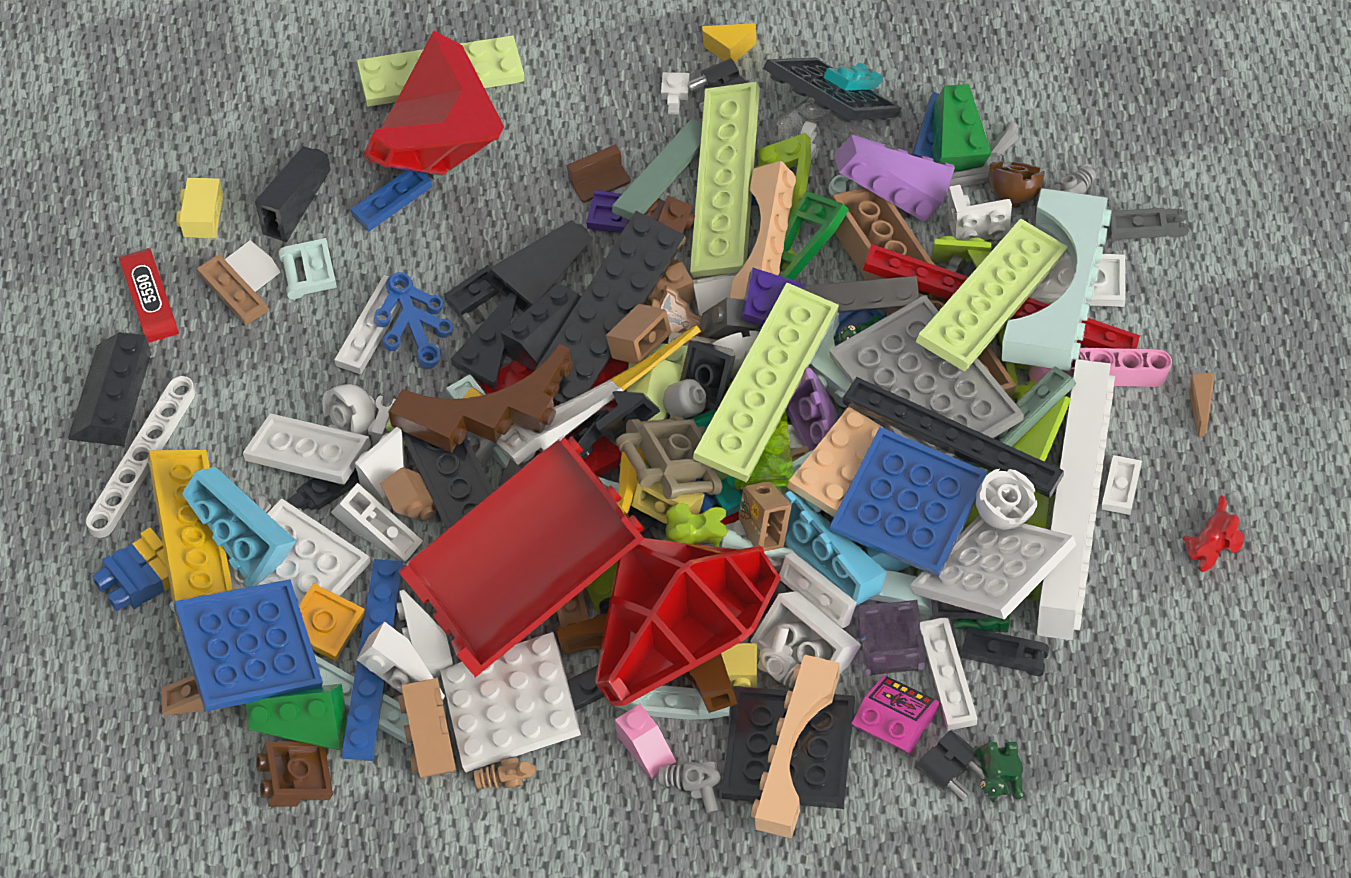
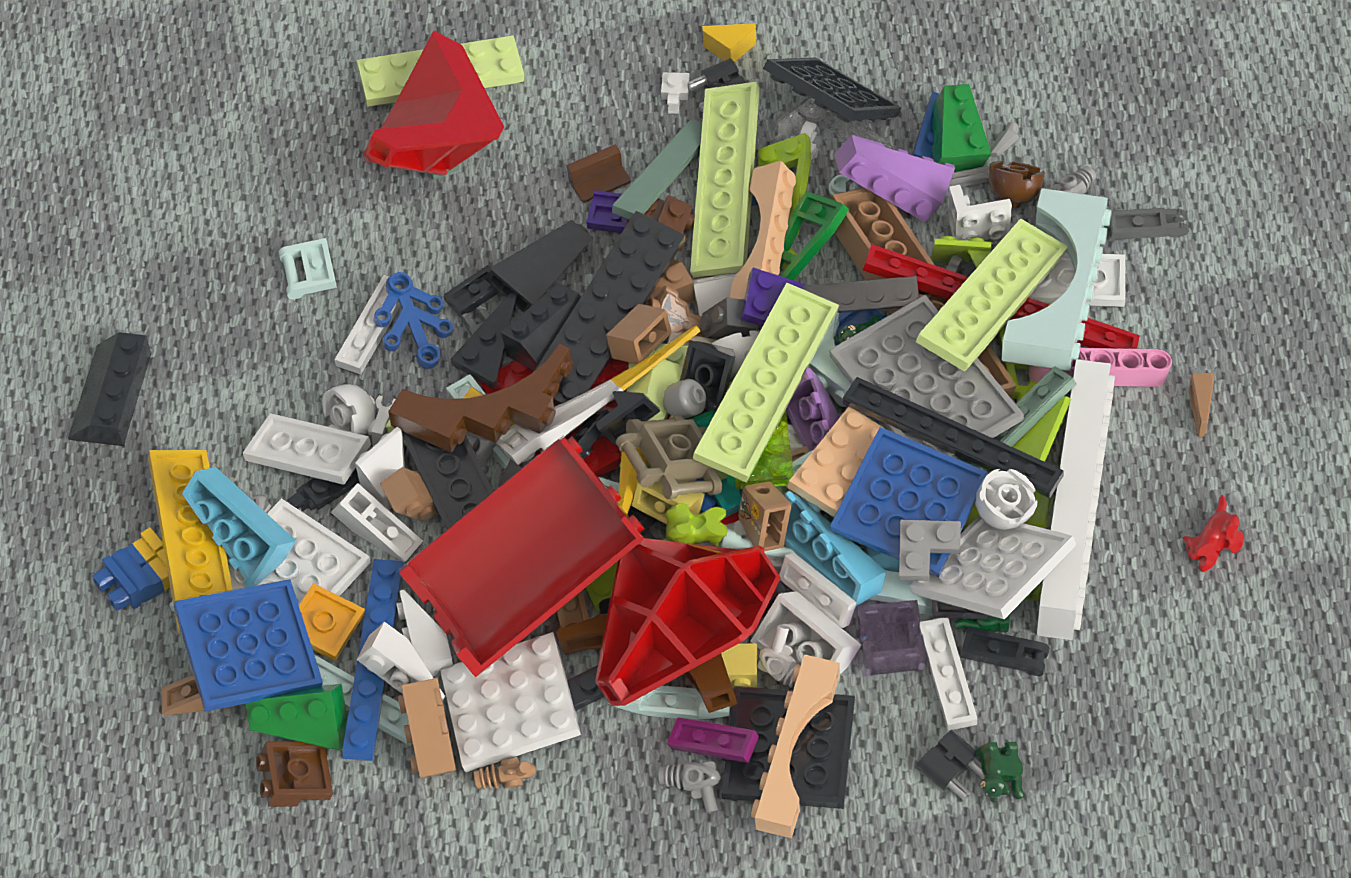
white beam [86,376,195,538] -> none
red sticker [118,248,179,343] -> none
light yellow brick [176,178,224,238] -> none
medium nougat plate [197,254,268,326] -> none
white sticker [225,240,280,292] -> none
black slope [255,146,331,242] -> none
blue plate [351,170,432,232] -> none
bright pink slope [615,704,676,780] -> none
teal plate [823,63,883,90] -> none
dark pink piece [852,675,940,755] -> none
white plate [1102,455,1142,515] -> none
none -> magenta plate [667,717,759,763]
none -> light grey plate [899,520,961,581]

